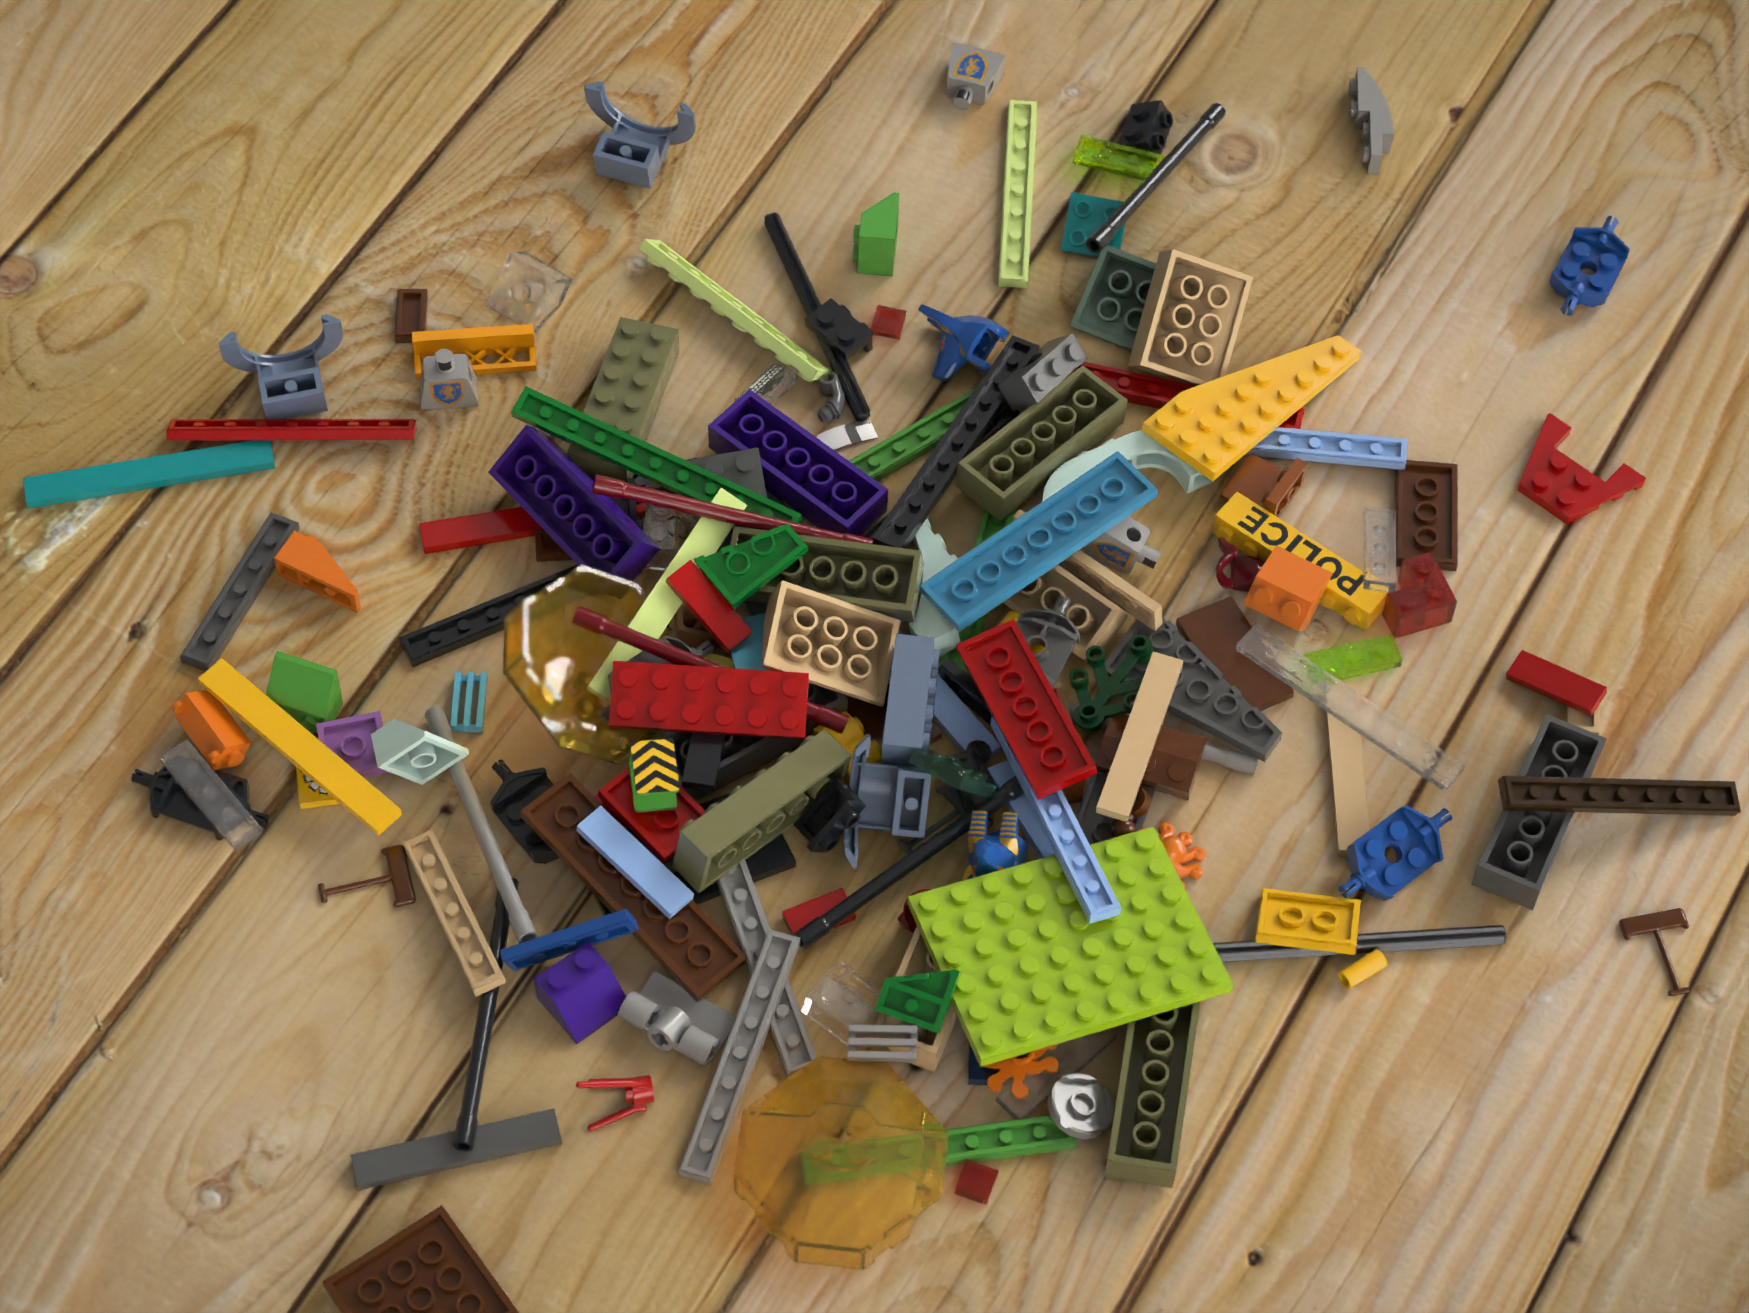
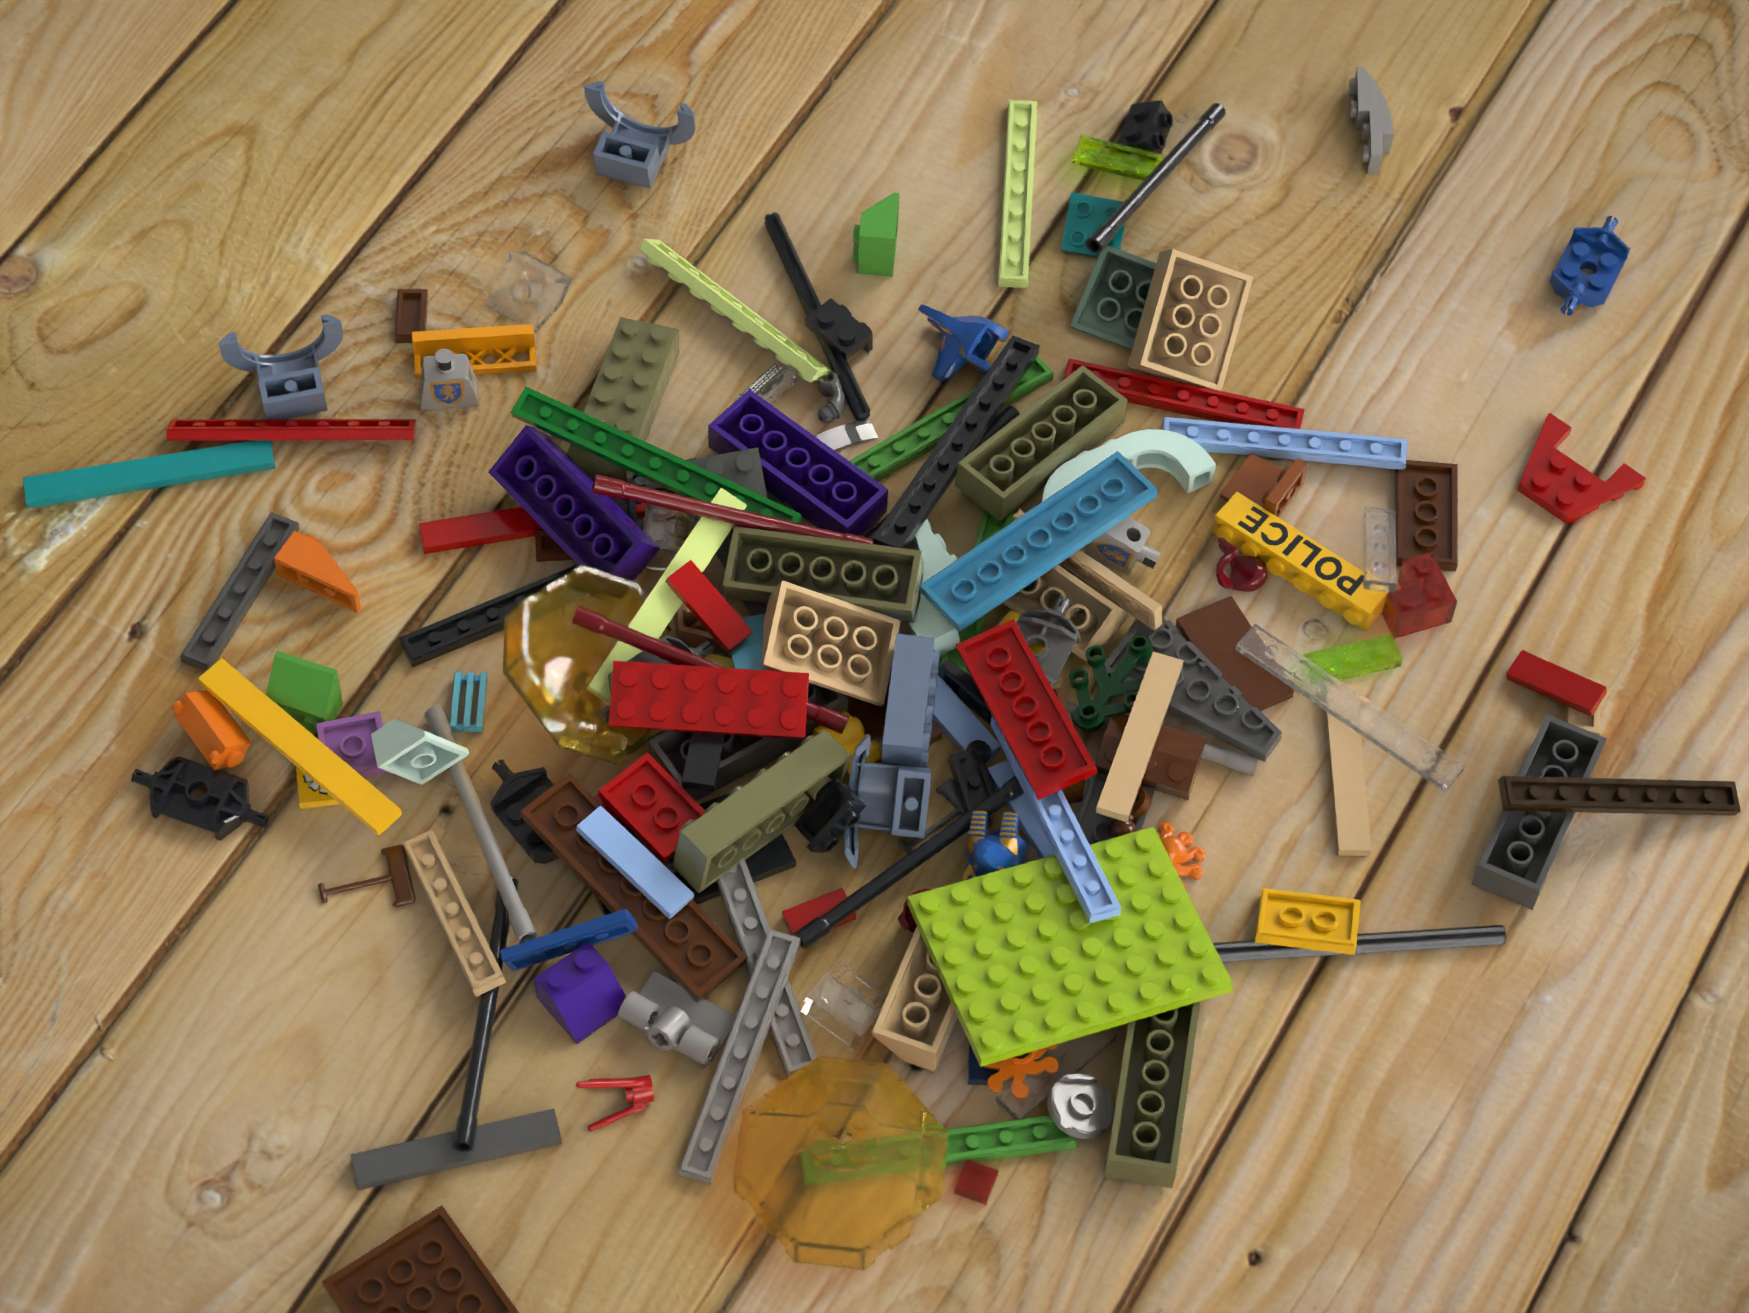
clear tile [160,739,263,851] -> none
piece [629,739,679,812] -> none
green wing [693,523,809,609] -> none
light grey tile [848,1024,918,1062] -> none
clear red tile [871,305,907,340] -> none
green wing [874,969,962,1033] -> none
clear green plate [909,749,997,798] -> none
light grey torso [946,42,1005,110] -> none
dark grey arch [998,333,1087,411] -> none
yellow wing [1141,335,1361,482] -> none
orange slope [1243,546,1333,632] -> none
blue plate [1338,805,1452,901] -> none
yellow axle [1338,949,1387,989] -> none
reddish brown piece [1619,908,1690,996] -> none

